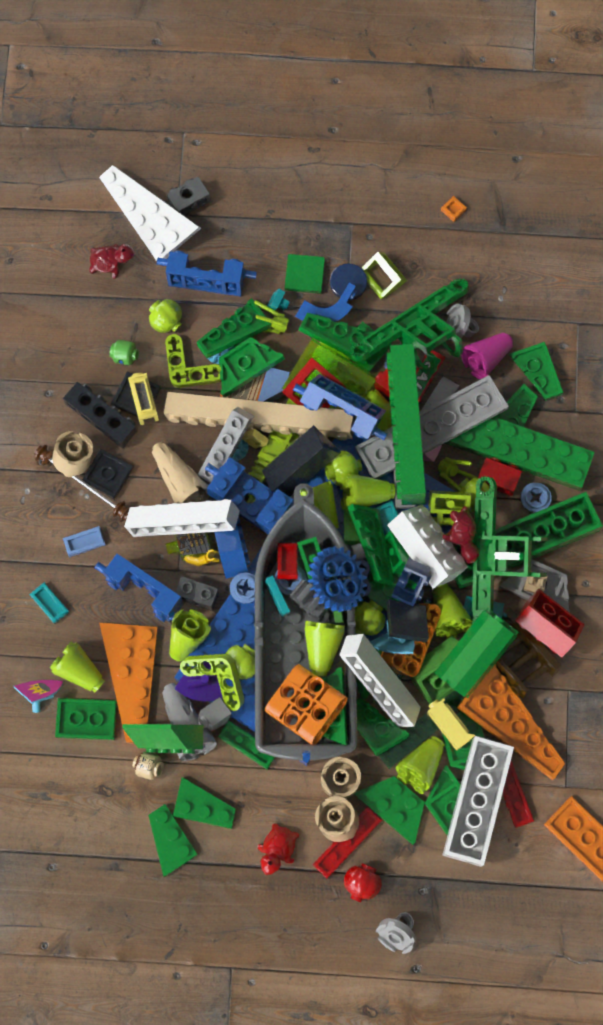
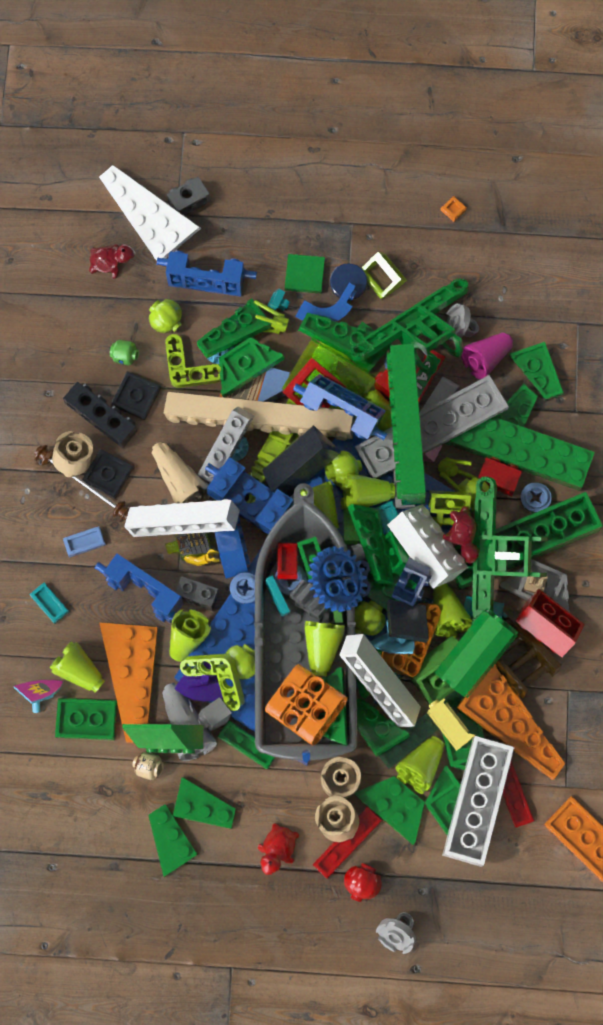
light yellow window [128,373,159,425] -> none
light yellow tile [242,429,269,449] -> none

